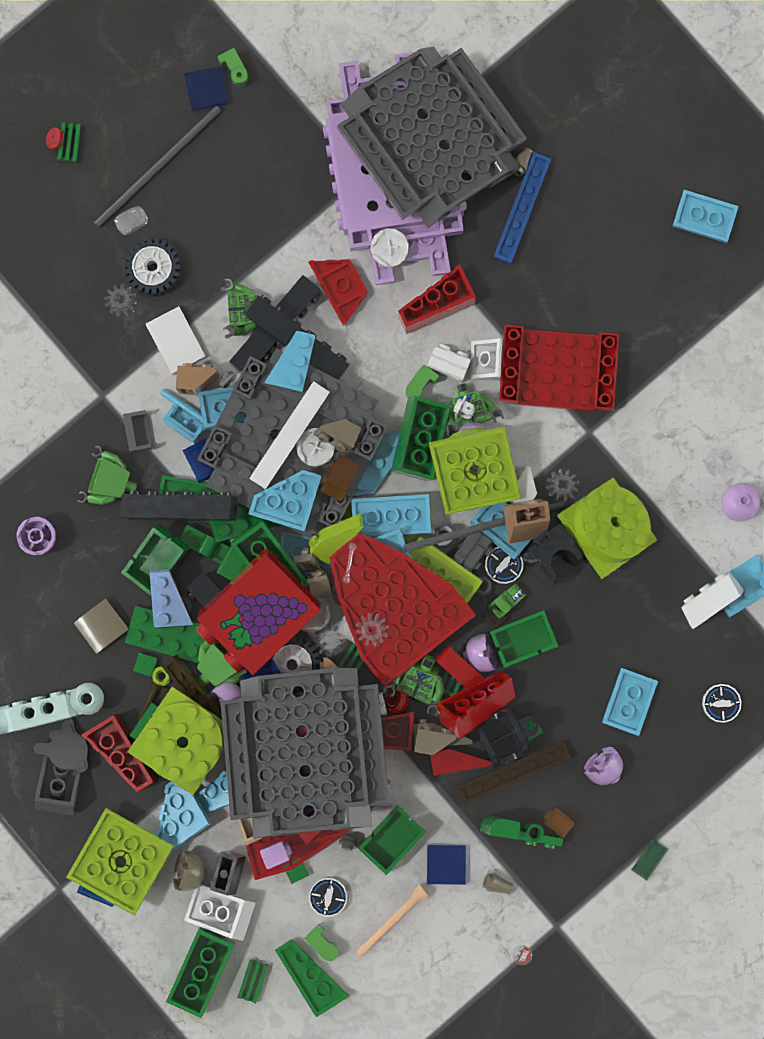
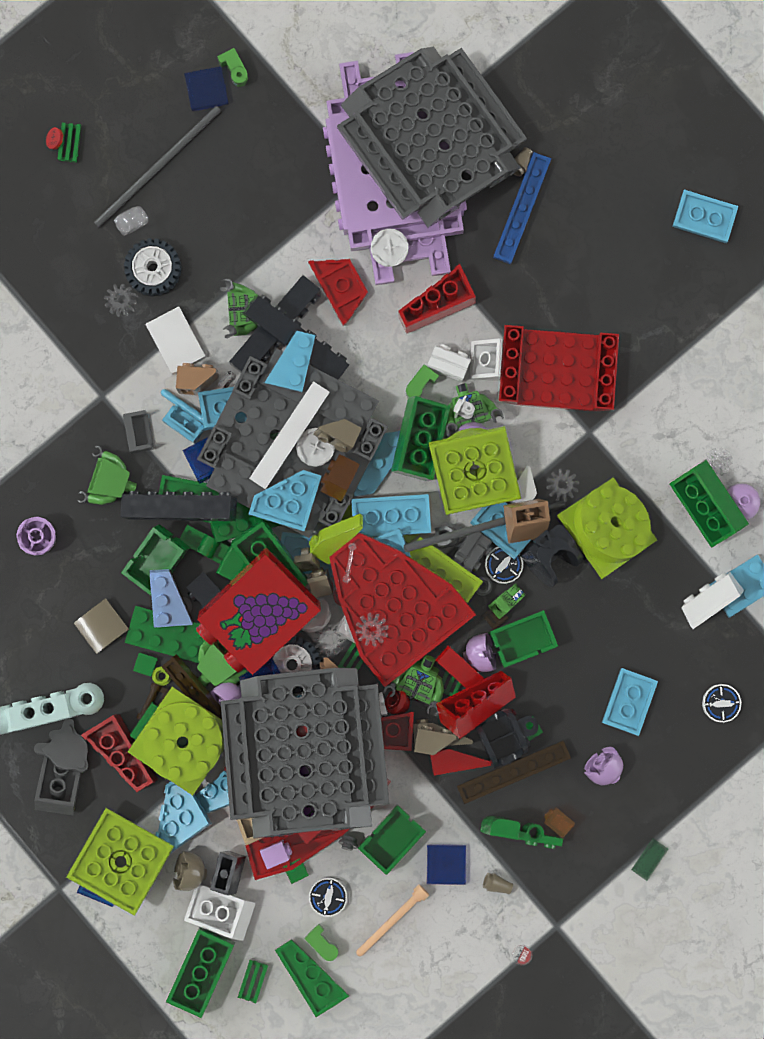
none -> green brick [669,460,749,548]

